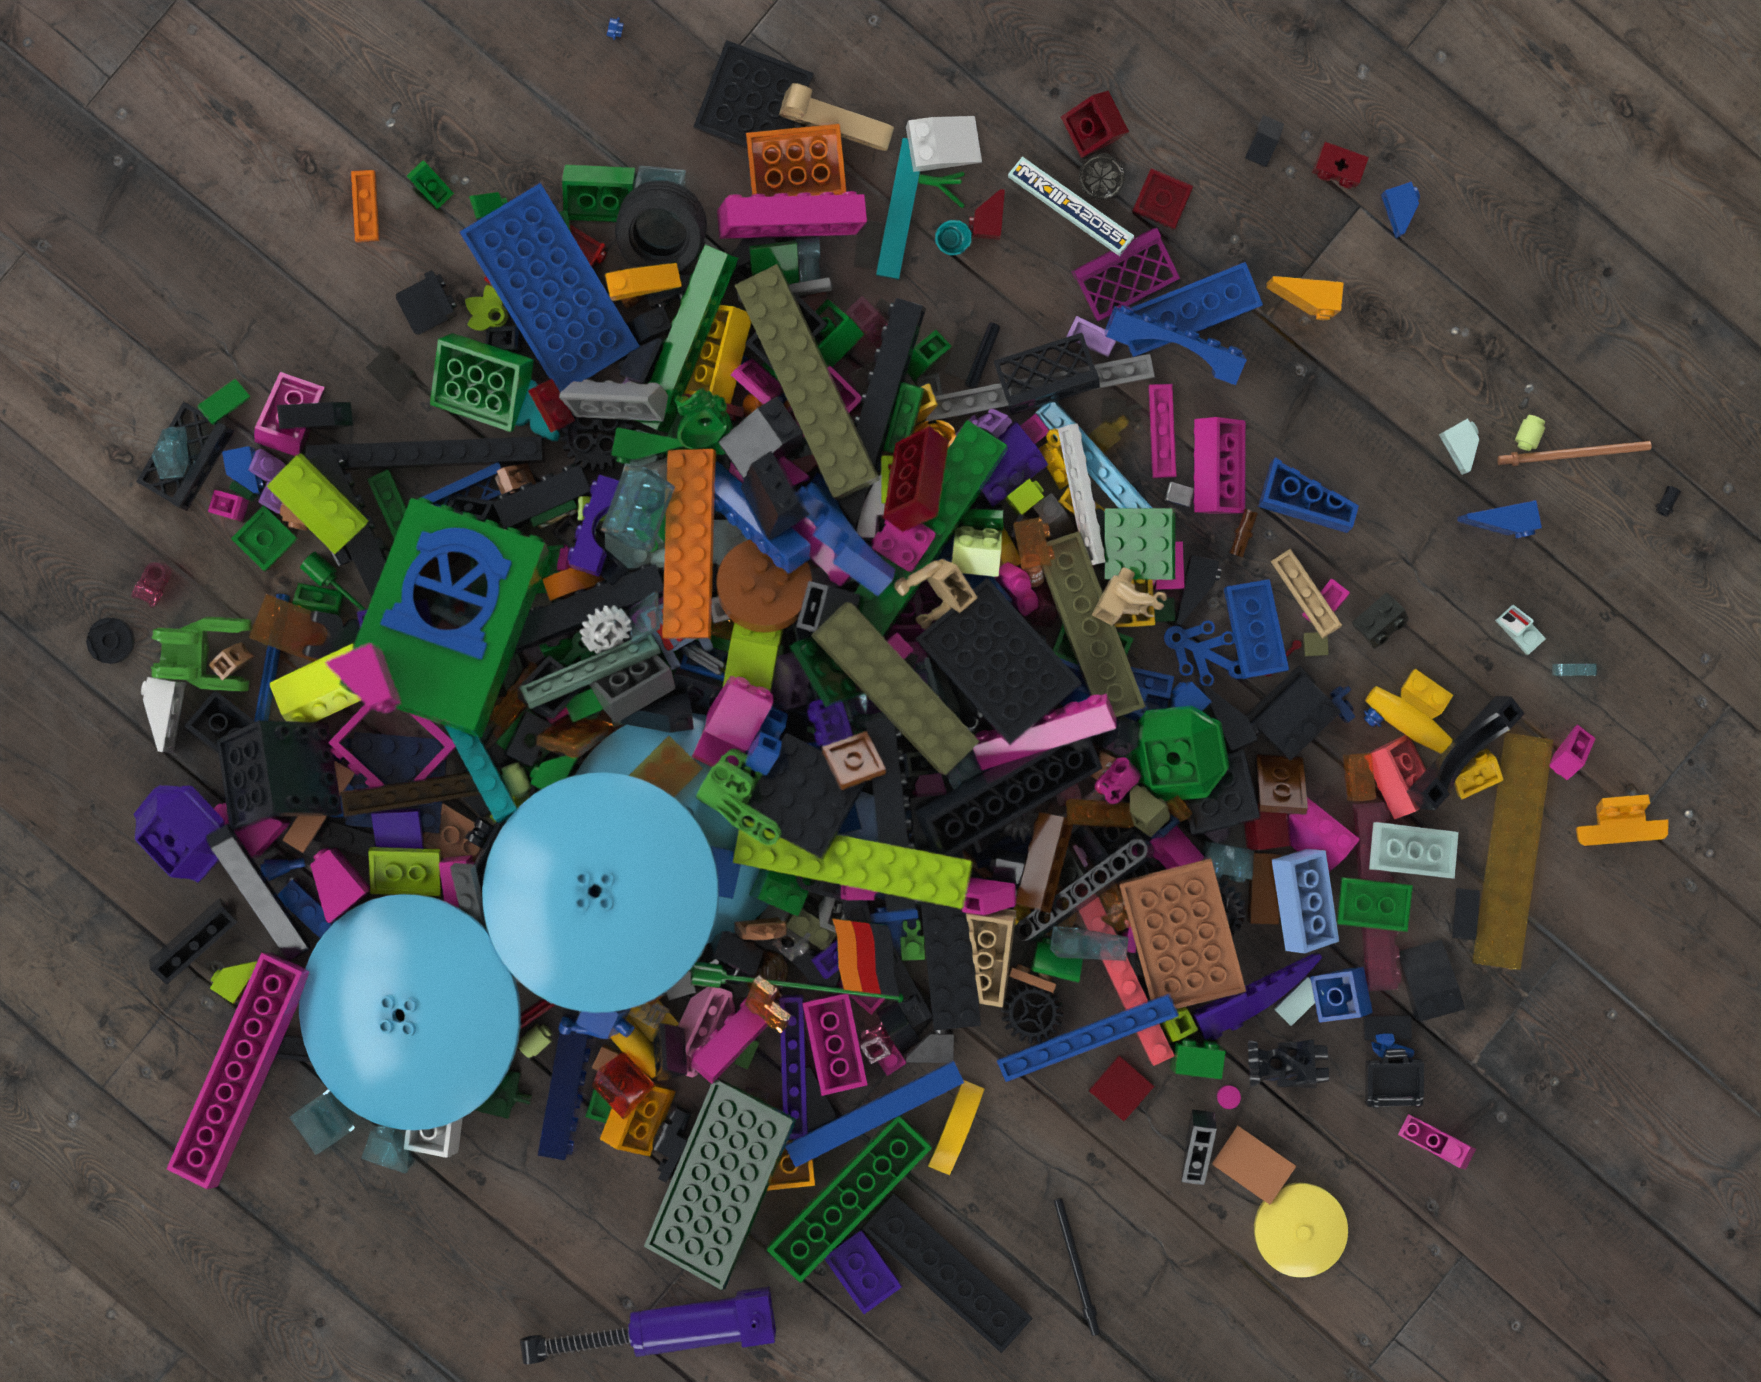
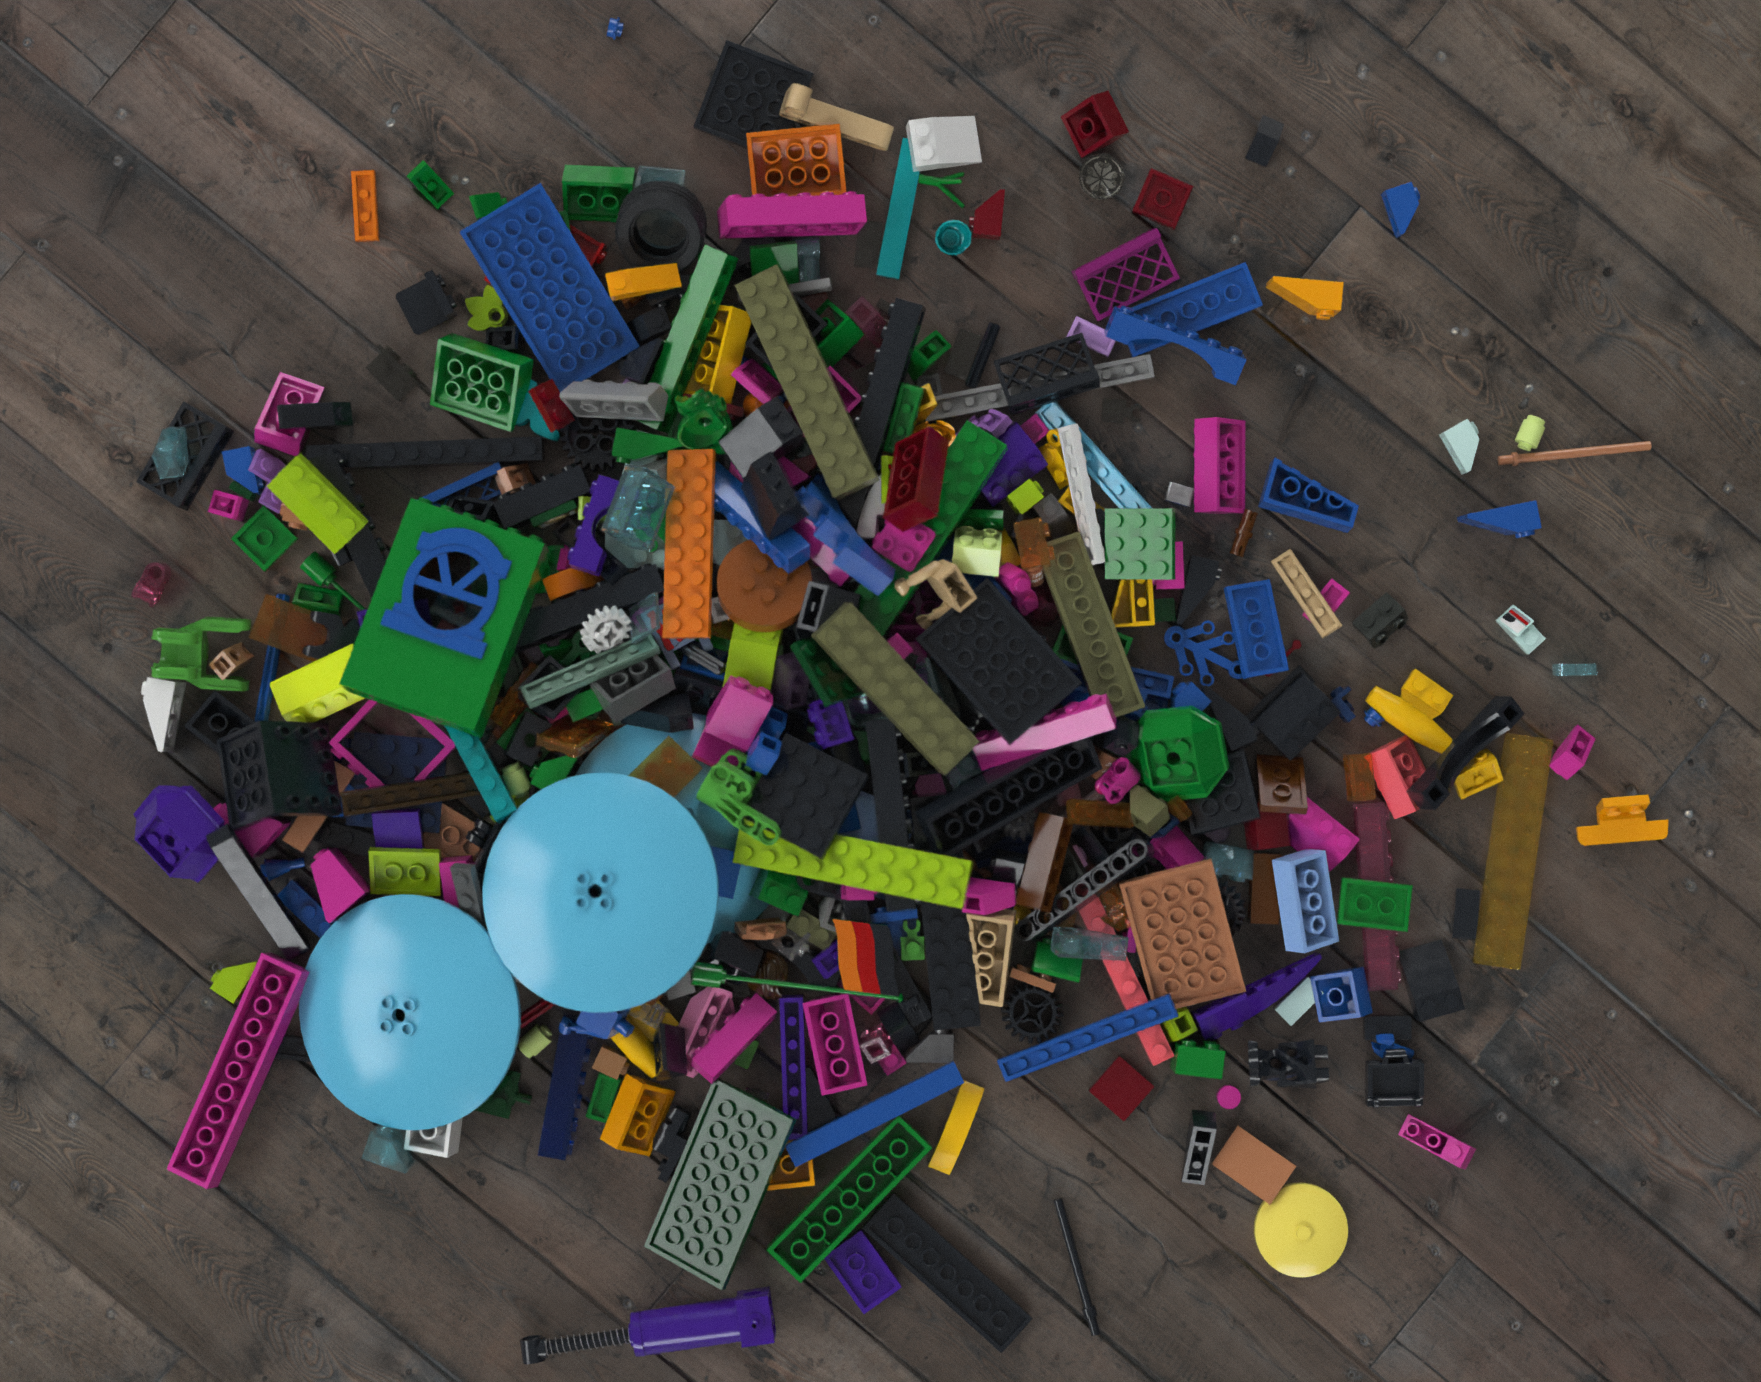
black tile [86,617,135,664] -> none
black brick [149,898,238,985] -> none
green tile [198,379,250,425] -> none
clear light blue slope [289,1090,355,1155] -> none
dark pink slope [325,643,401,714] -> none
green plate [367,470,407,540] -> none
clear red slope [592,1052,656,1119] -> none
clear orange plate [745,975,791,1033] -> none
plate [822,731,886,790] -> none
tile [1008,157,1134,256] -> none
clear yellow plate [1088,415,1129,453] -> none
tan torso [1092,568,1166,626] -> none
dark pink tile [1148,384,1176,478] -> none
olive tile [1303,632,1328,656] -> none
dark red brick [1312,142,1369,189] -> none
light aqua plate [1369,822,1459,879] -> none
black pin [1656,486,1681,517] -> none

